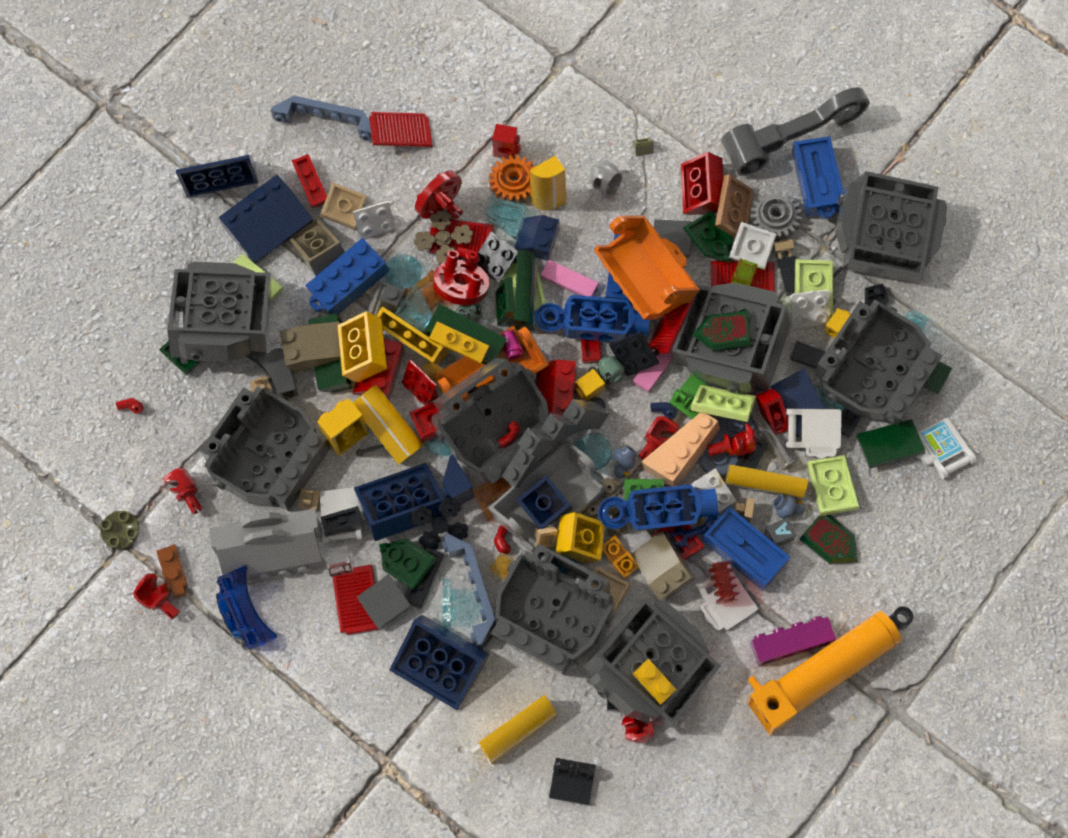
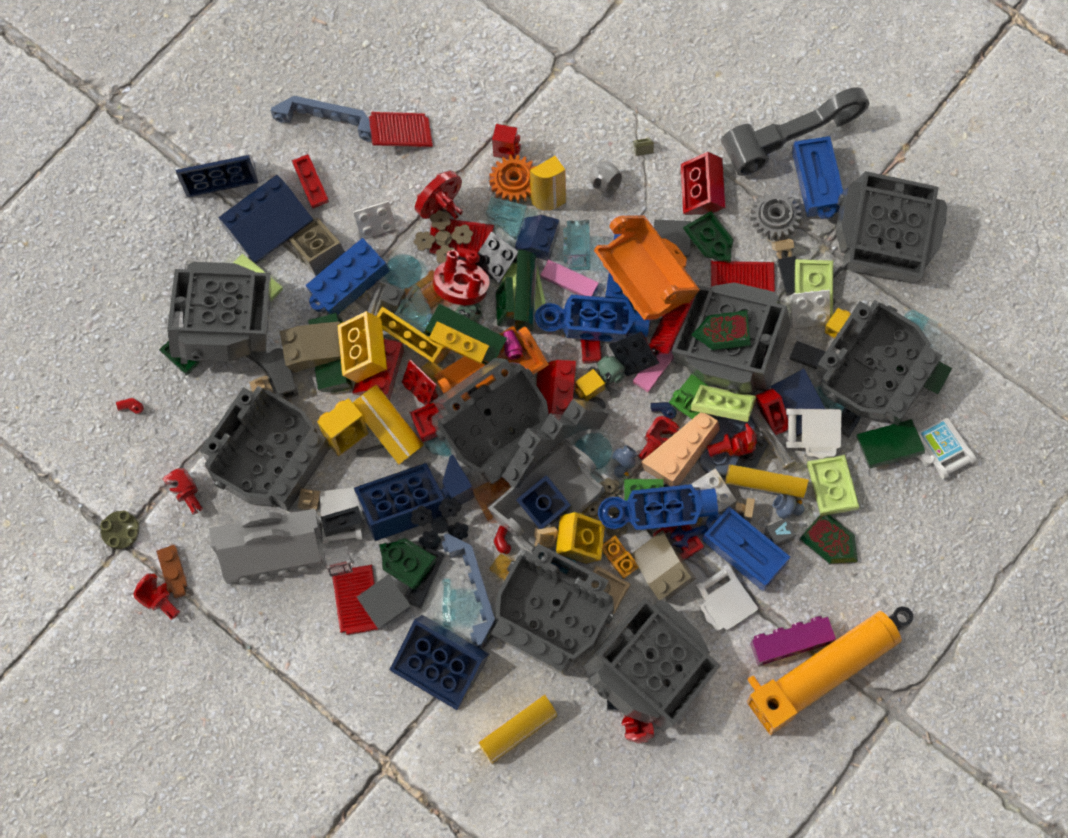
clear blue windscreen [216,565,278,650] -> none
tan tile [320,182,367,230] -> none
red arm [498,421,521,448] -> none
black hinge [549,758,596,805] -> none
yellow plate [632,659,677,704] -> none
clear red piece [708,561,740,604] -> none
medium nougat plate [715,174,754,238] -> none
white tile [729,222,777,270] -> none
clear neon green brick [731,258,758,286] -> none
black piece [864,284,889,306] -> none
none -> clear light blue piece [563,220,590,270]

